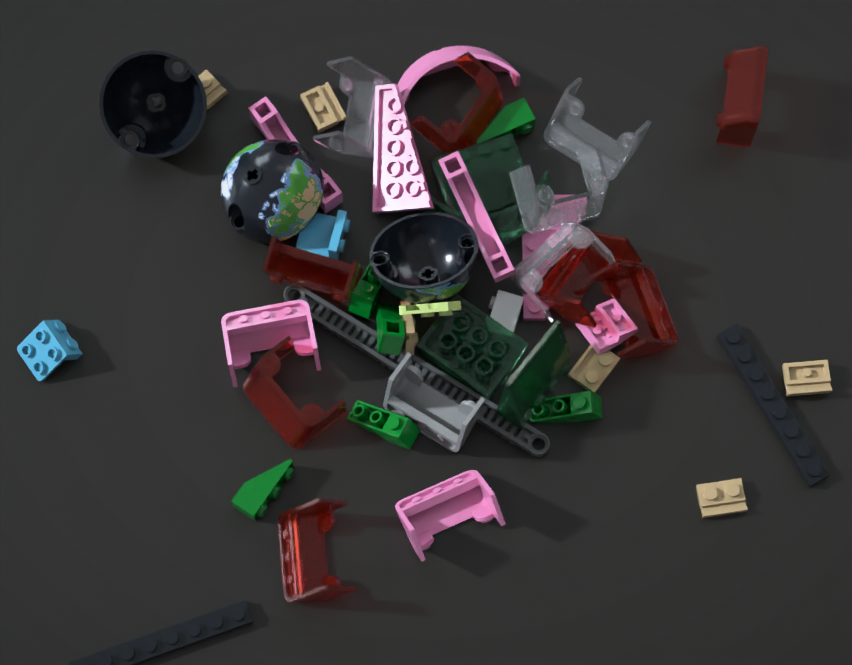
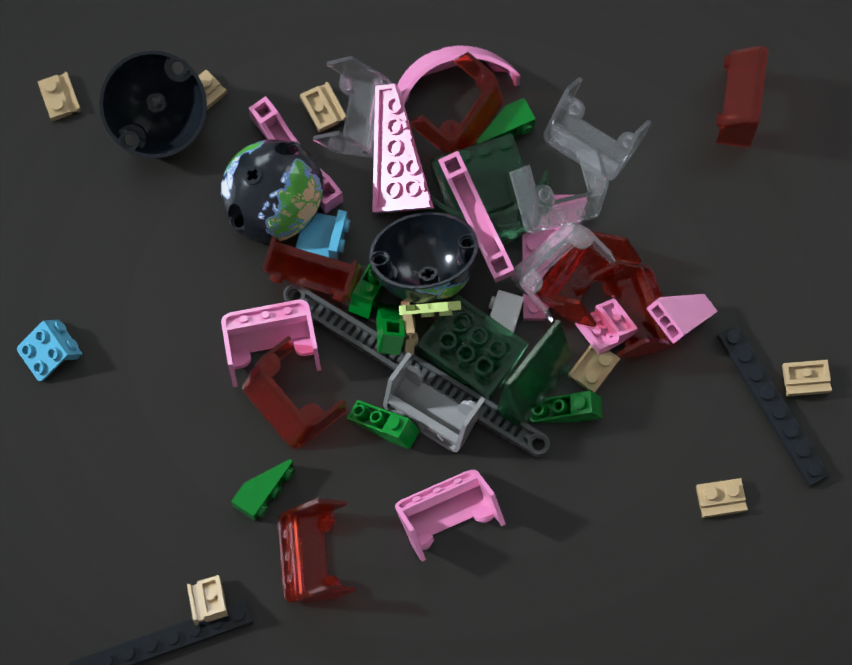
none -> tan plate [38,72,81,121]
none -> tan plate [187,575,228,625]
none -> bright pink slope [646,294,718,344]

